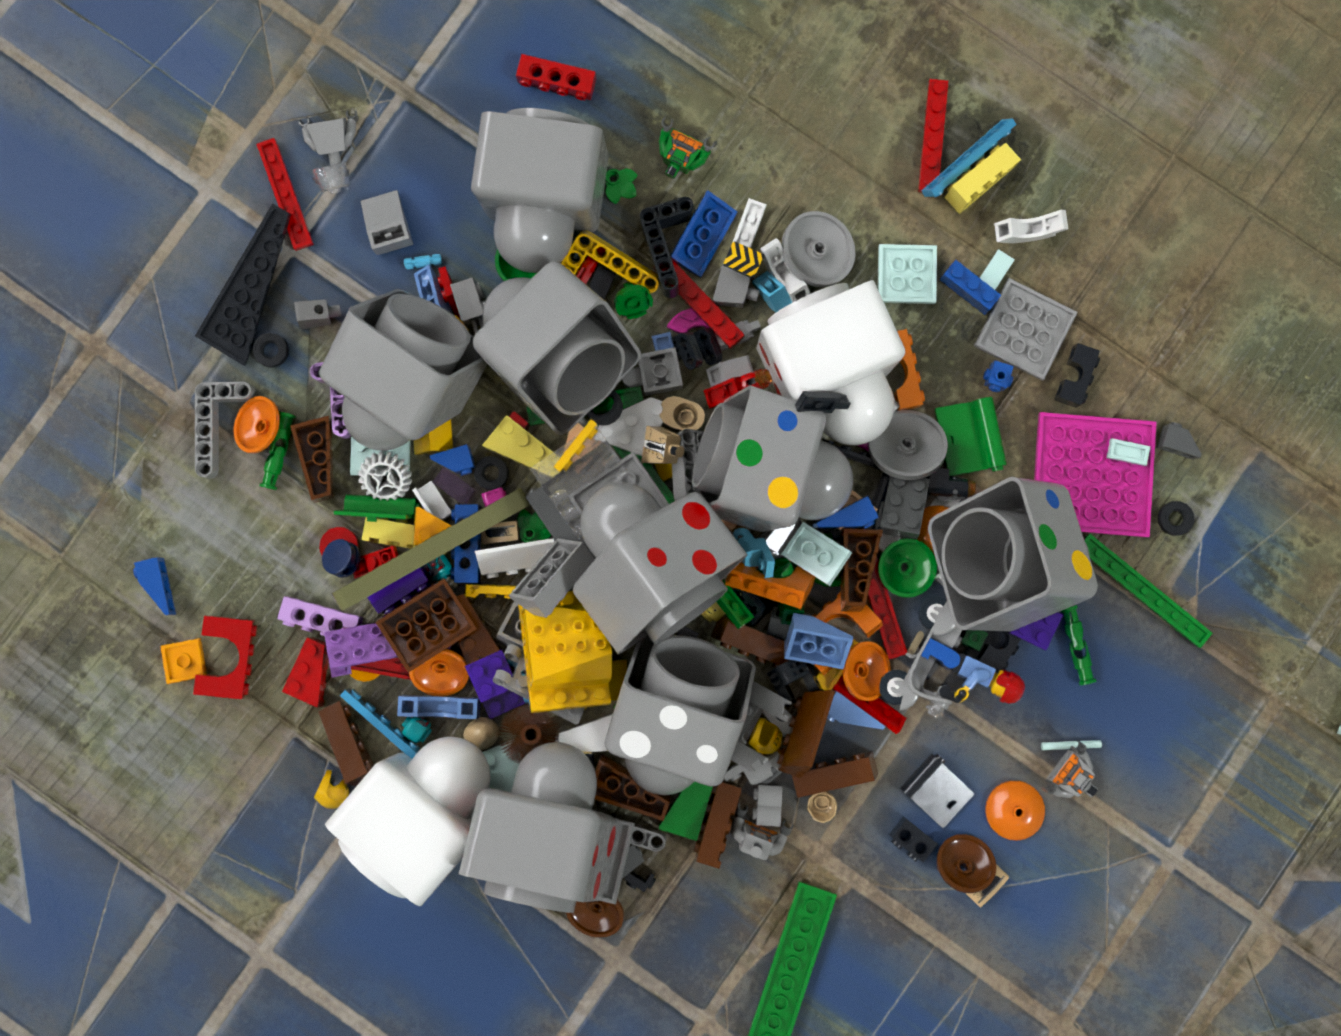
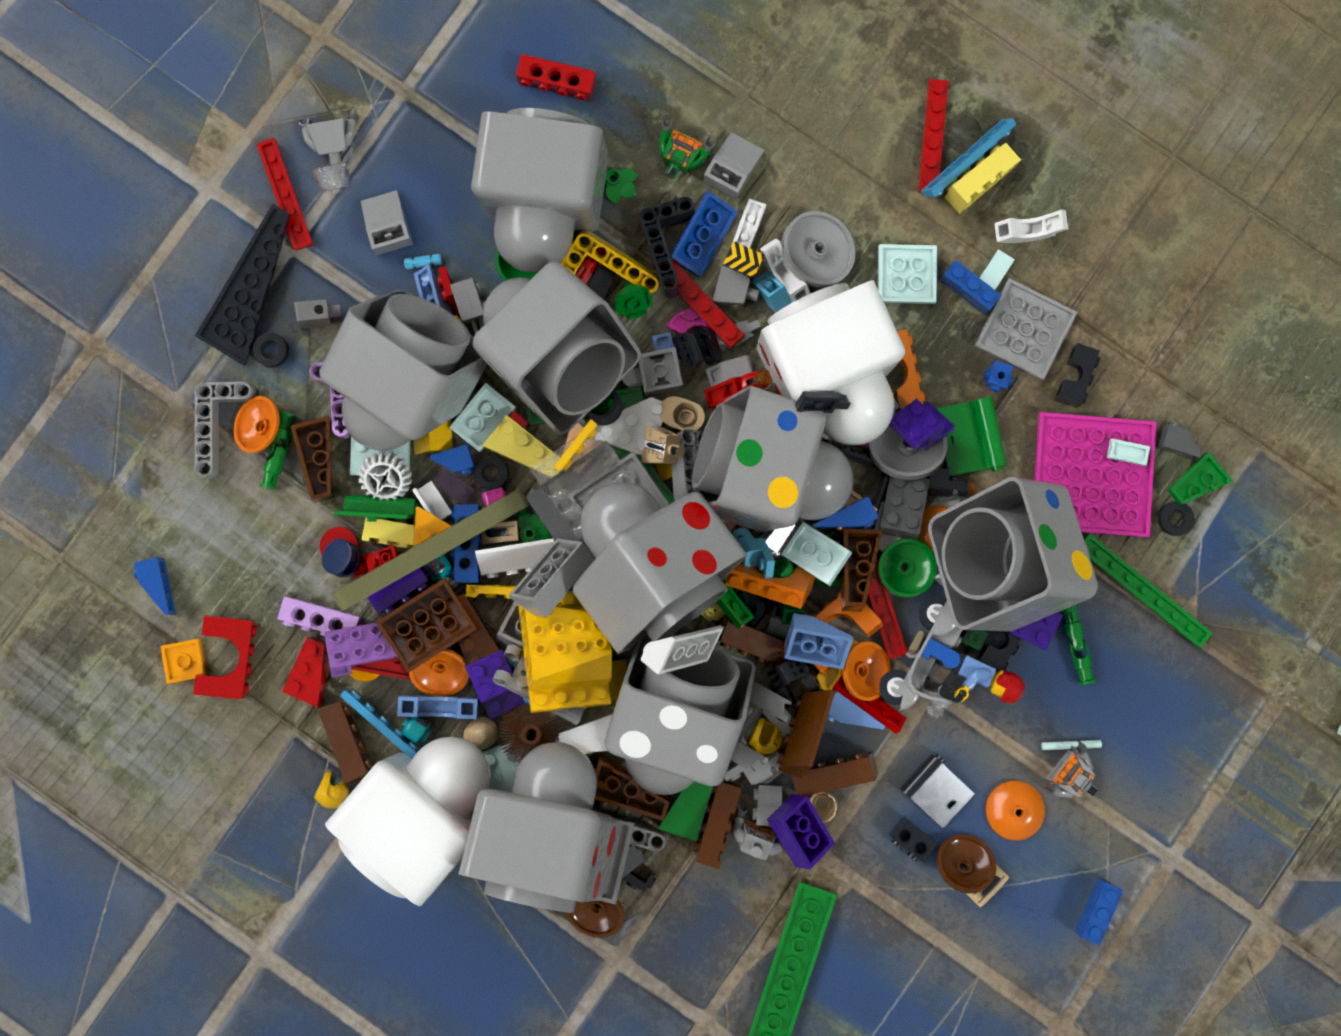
none -> light aqua plate [449,383,516,452]
none -> white slope [640,625,724,675]
none -> light grey slope [704,132,764,200]
none -> dark purple brick [767,794,835,869]
none -> dark purple bracket [888,399,955,451]
none -> blue brick [1075,878,1123,946]
none -> green wing [1167,452,1233,505]

